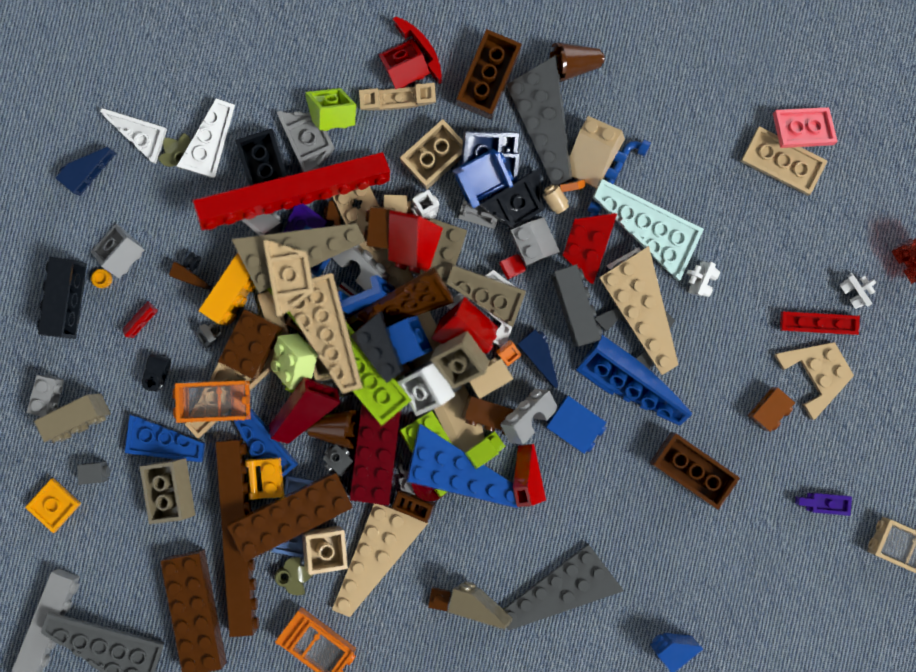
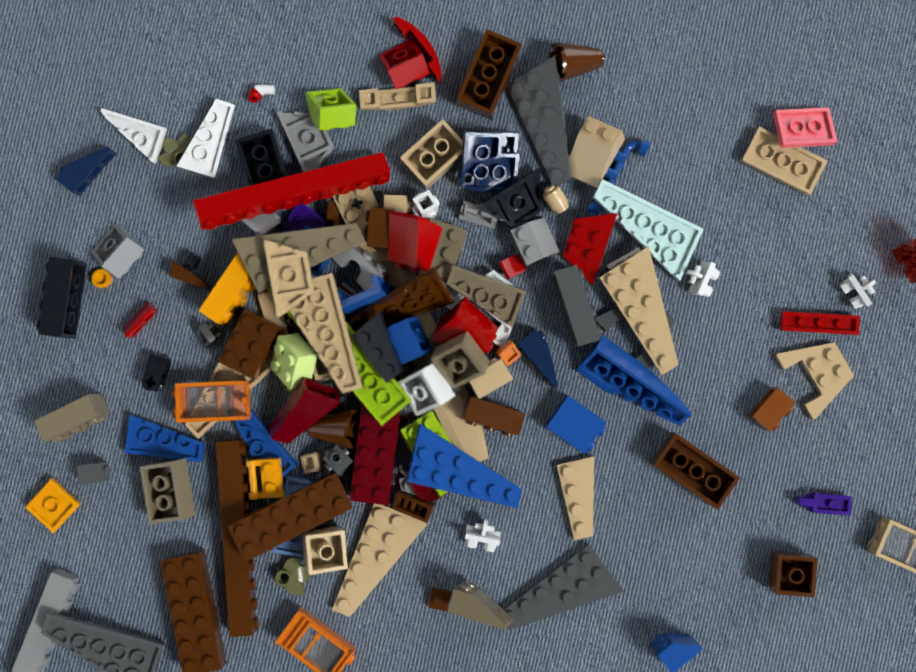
light grey brick [26,375,64,417] -> none
panel [452,149,513,208] -> none
lime slope [465,431,506,469] -> none
light grey arch [500,389,558,445] -> none
red slope [513,444,546,507] -> none
orange tile [560,179,586,192] -> none
none -> arm [248,84,275,103]
none -> tan slope [300,450,327,474]
none -> white hips [465,519,501,552]
none -> tan wing [556,456,594,540]
none -> reddish brown brick [768,551,818,598]

